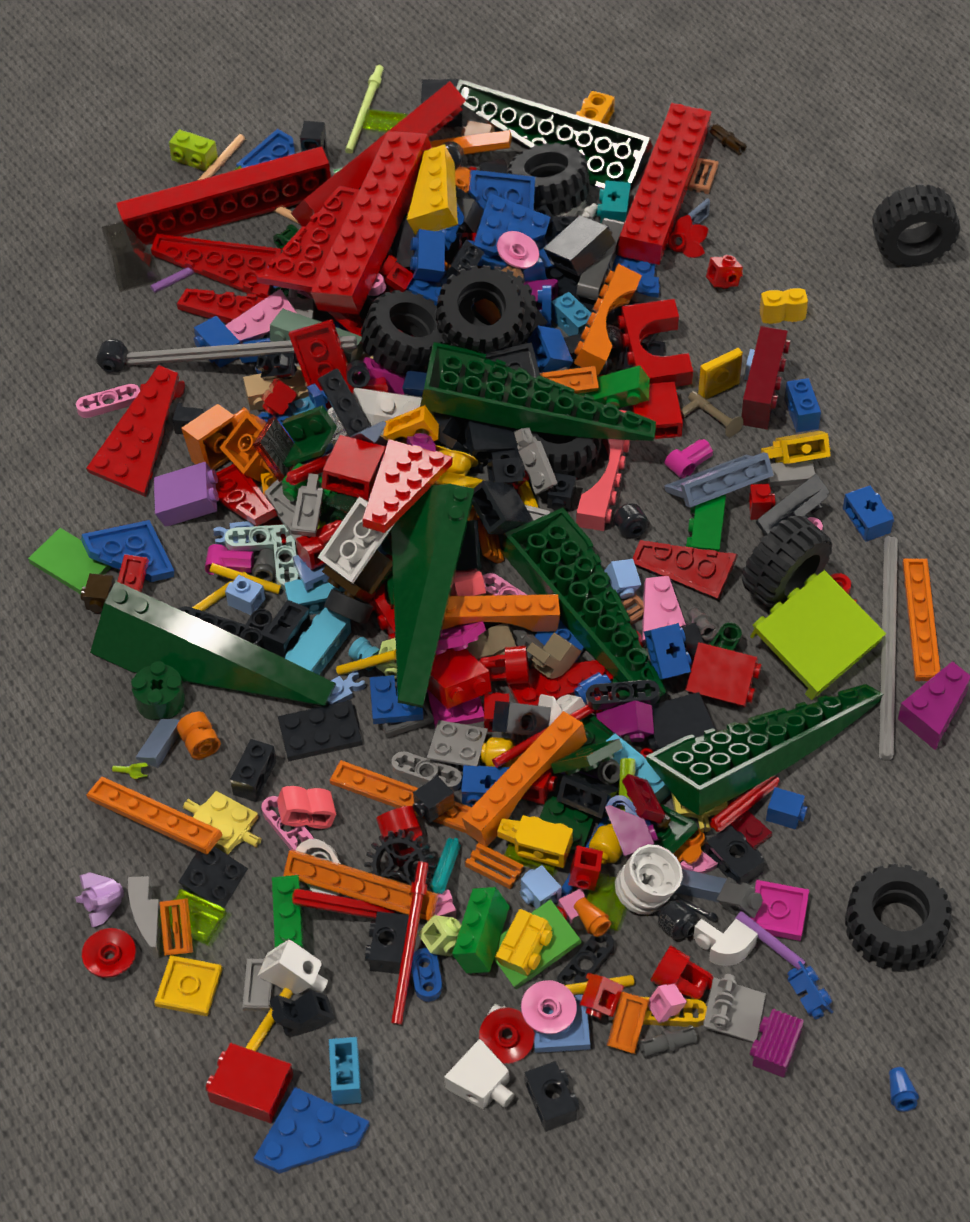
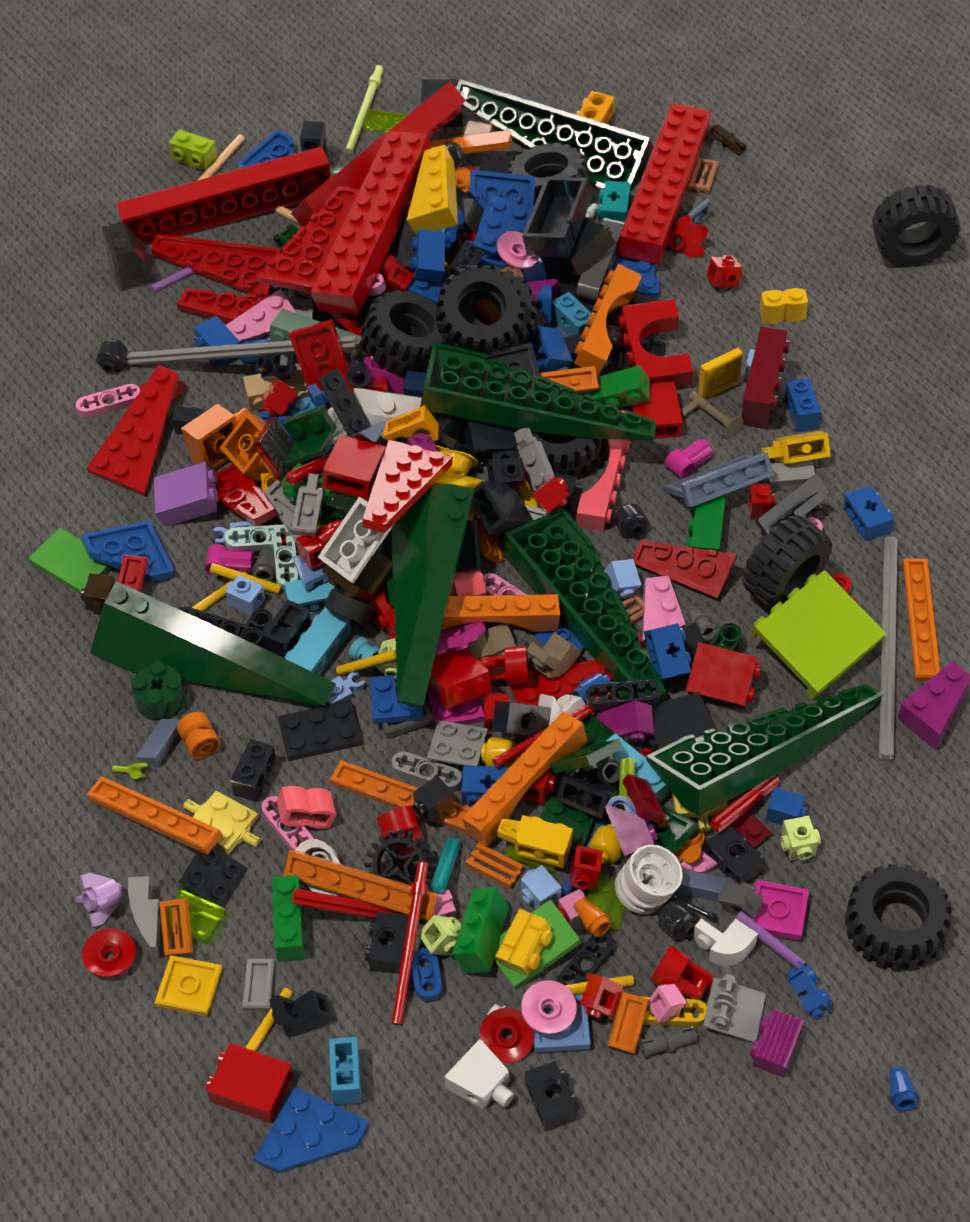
white torso [258,940,328,994] -> none
none -> black piece [522,177,592,258]
none -> red brick [530,476,570,513]
none -> yellowish green brick [780,816,821,861]

